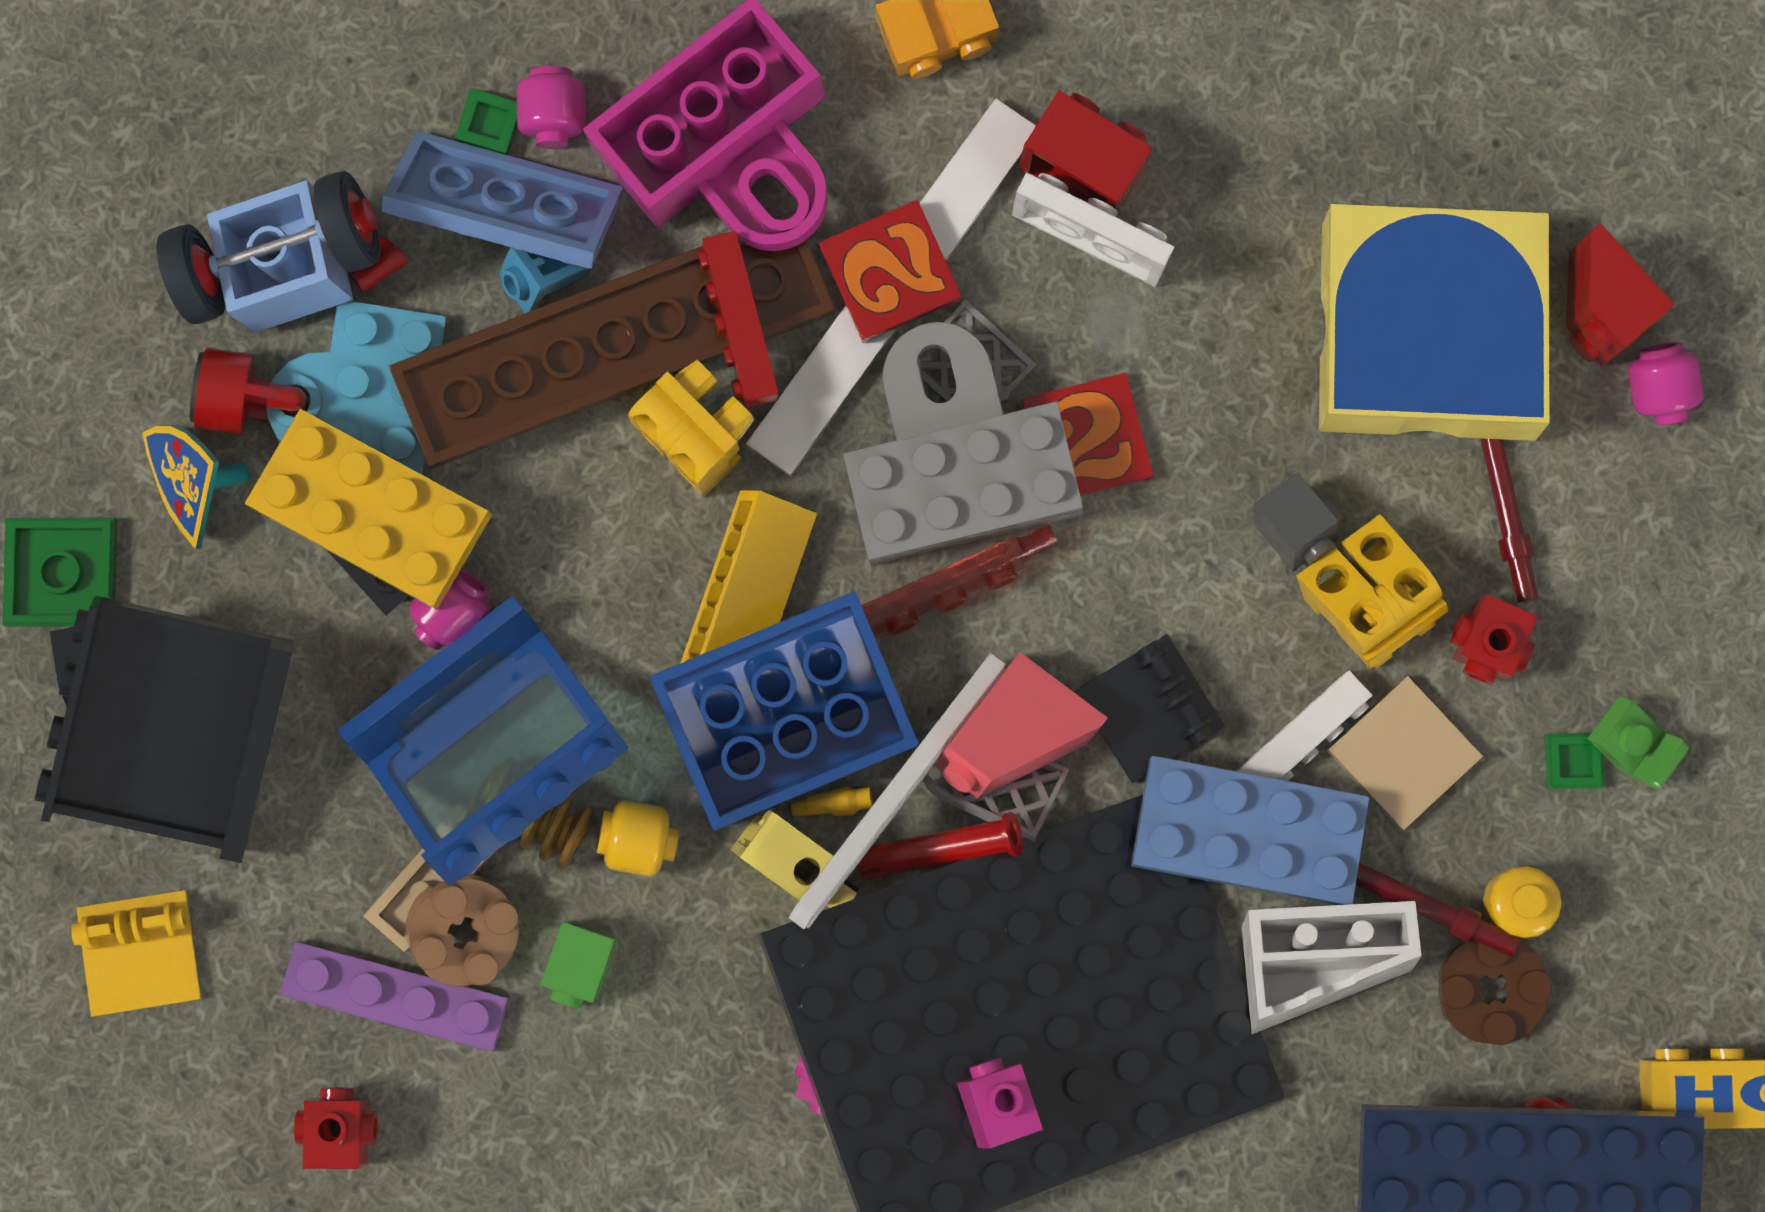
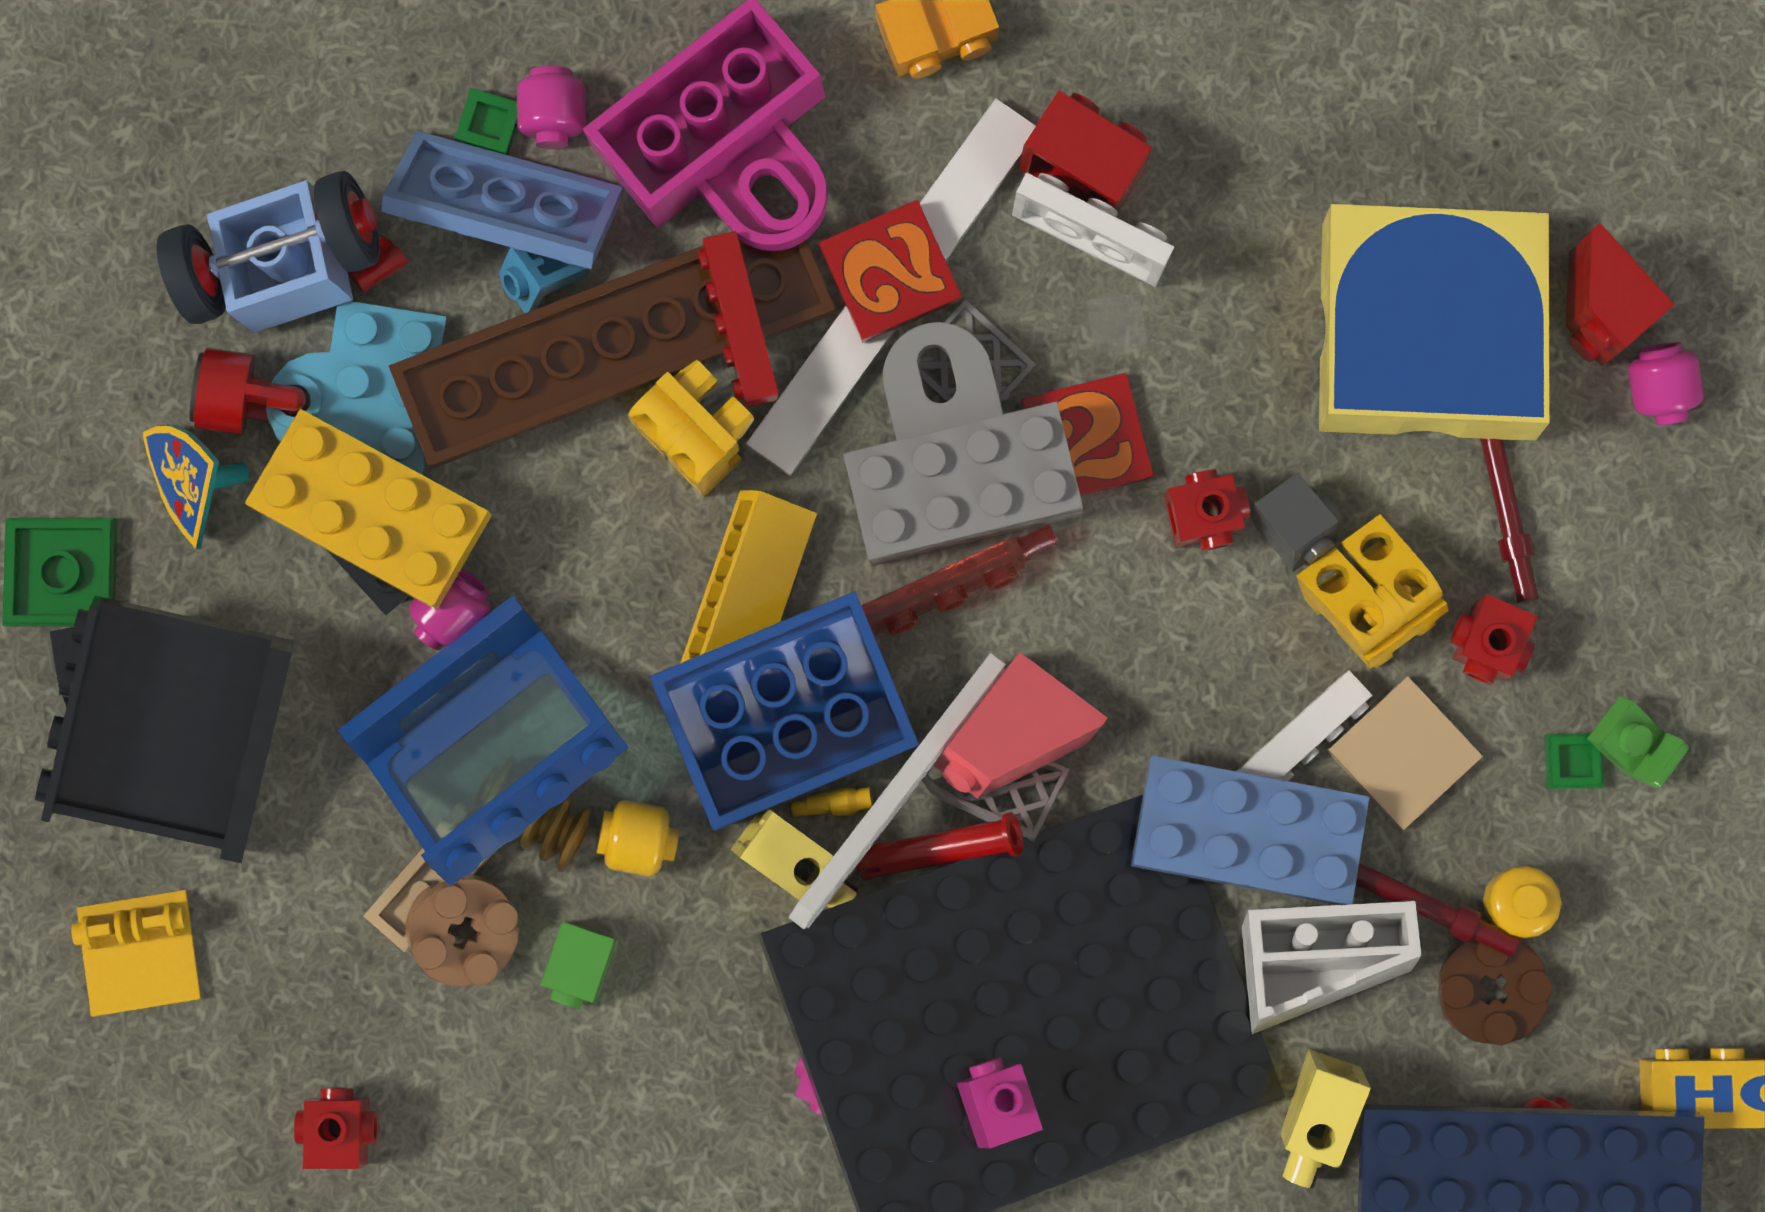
medium lavender plate [280,941,509,1052] -> none
black hinge [1075,634,1225,783] -> none
none -> red brick [1163,469,1251,551]
none -> light yellow torso [1280,1049,1371,1188]

